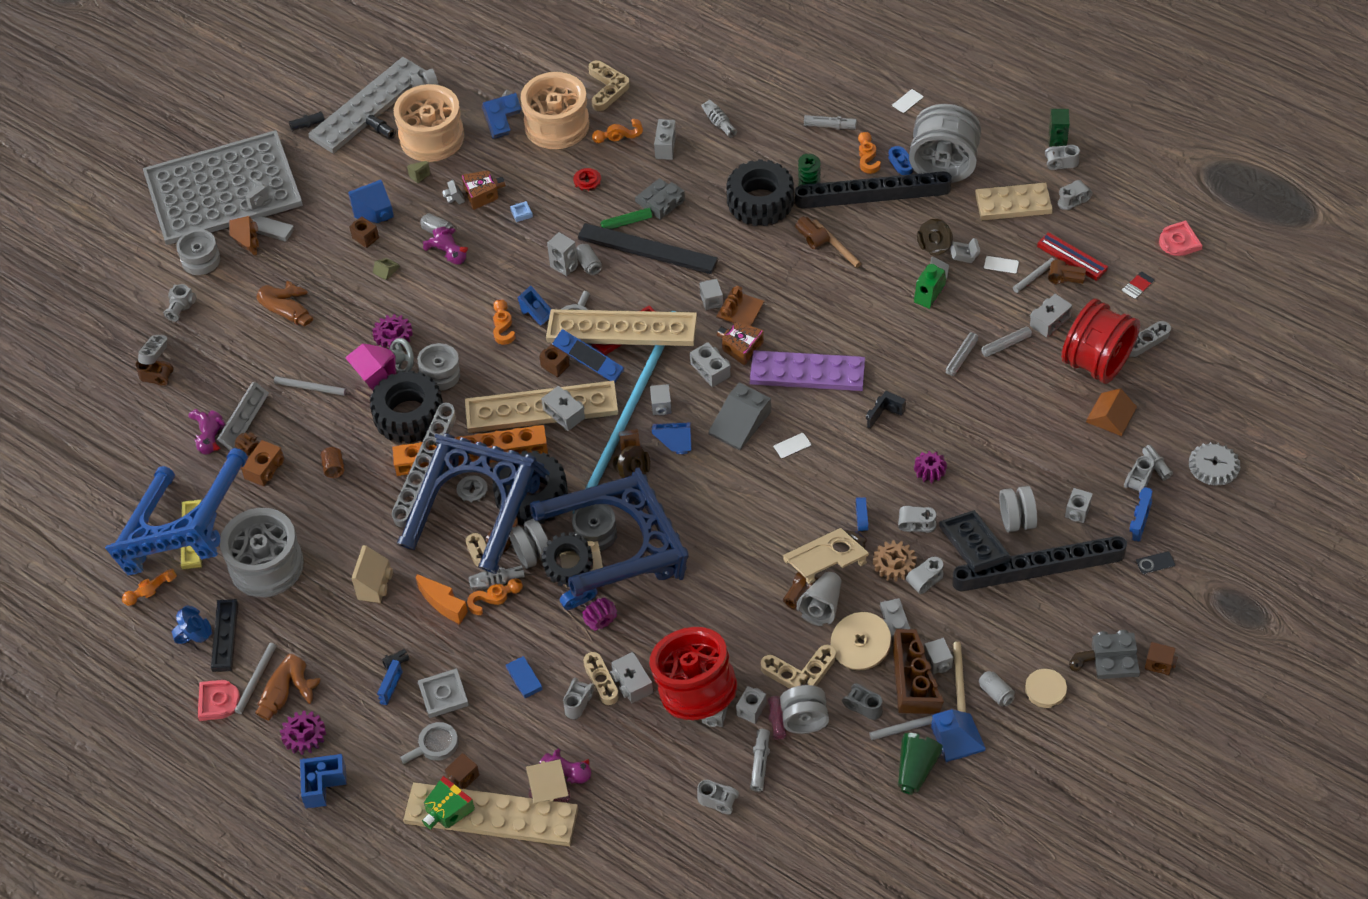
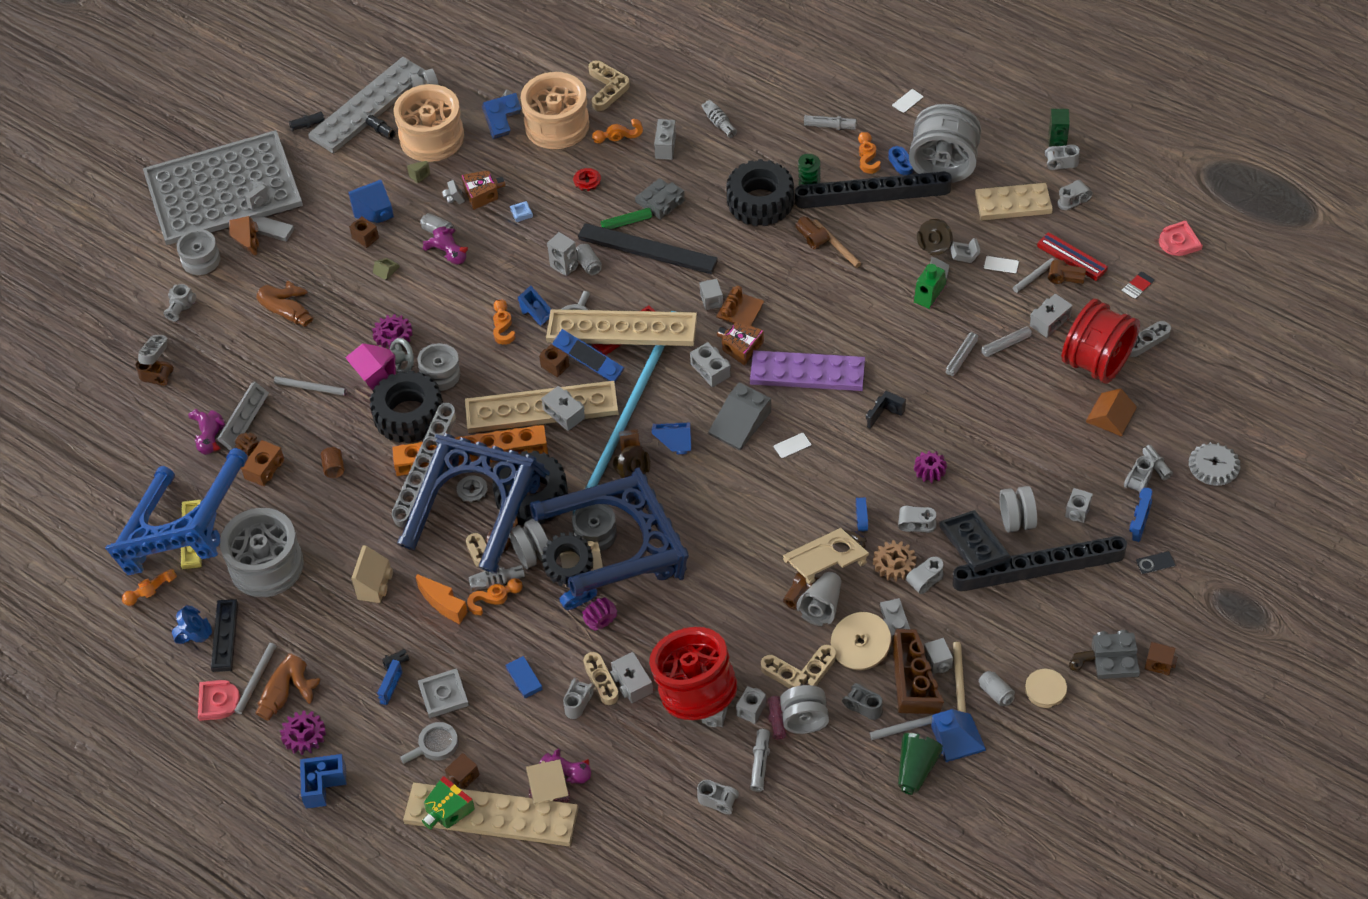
light grey brick [650,384,672,415] -> none

